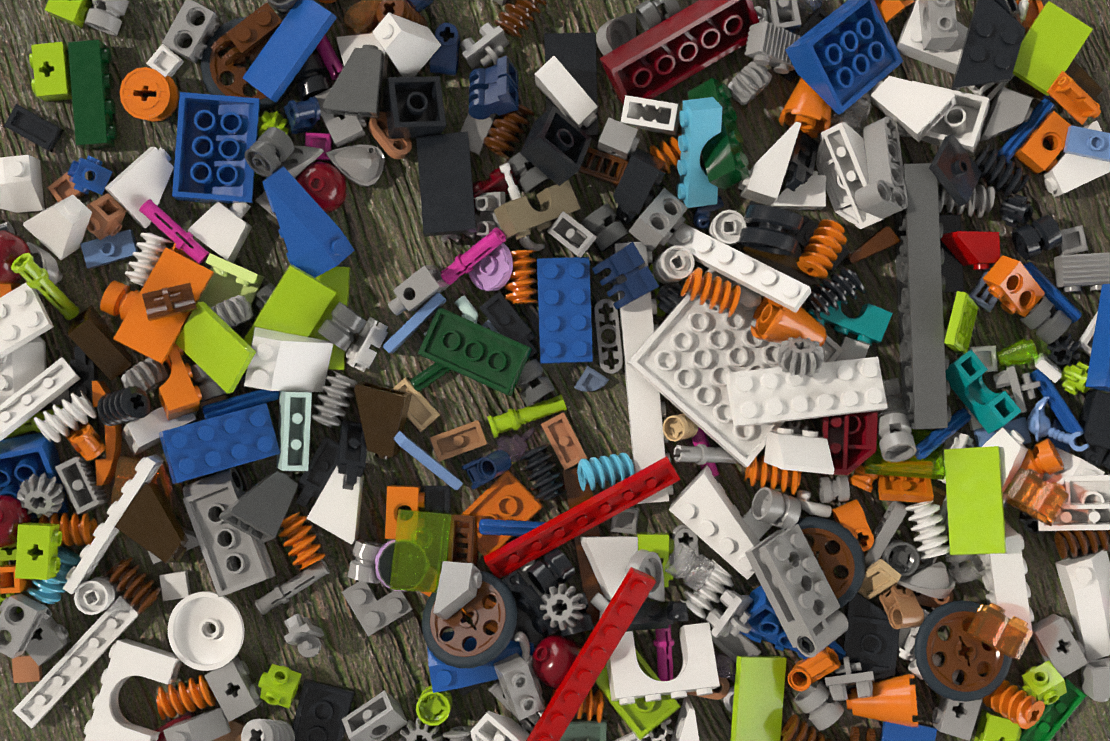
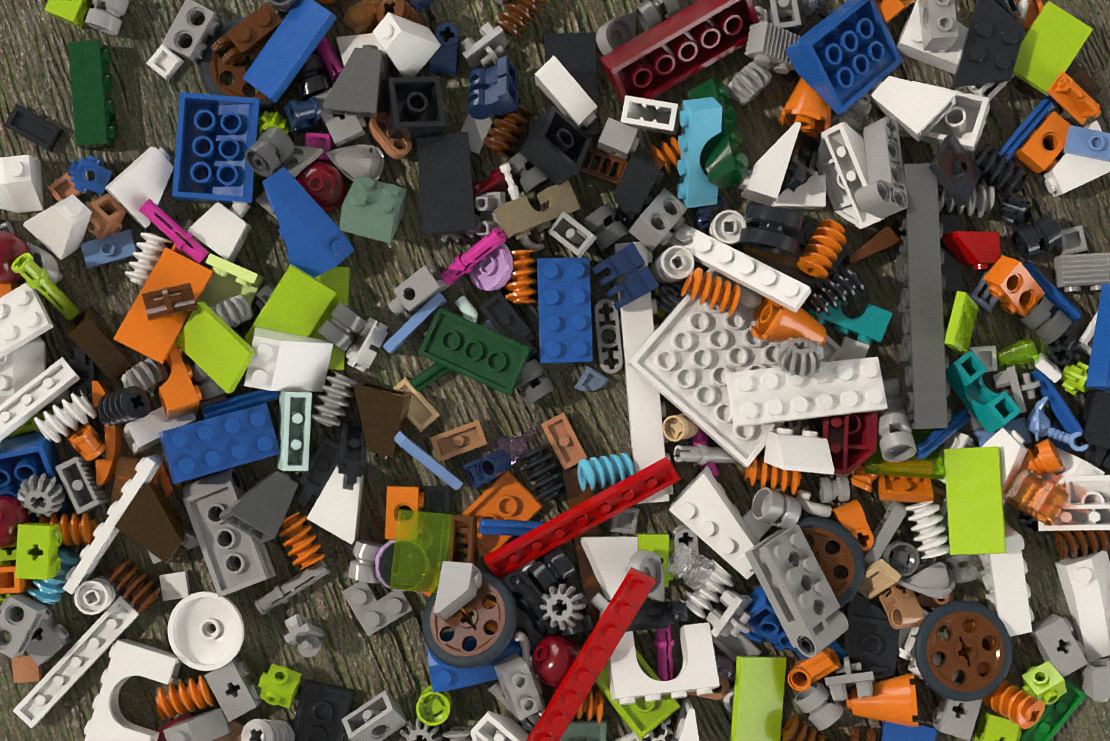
lime brick [29,42,72,102] -> none
orange wheel [100,280,140,320] -> none
orange piece [120,67,179,122] -> none
lime pin [487,394,567,438] -> none
clear orange brick [966,603,1033,660] -> none
light grey slope [979,87,1033,142] -> none
none -> sand green brick [339,176,407,243]

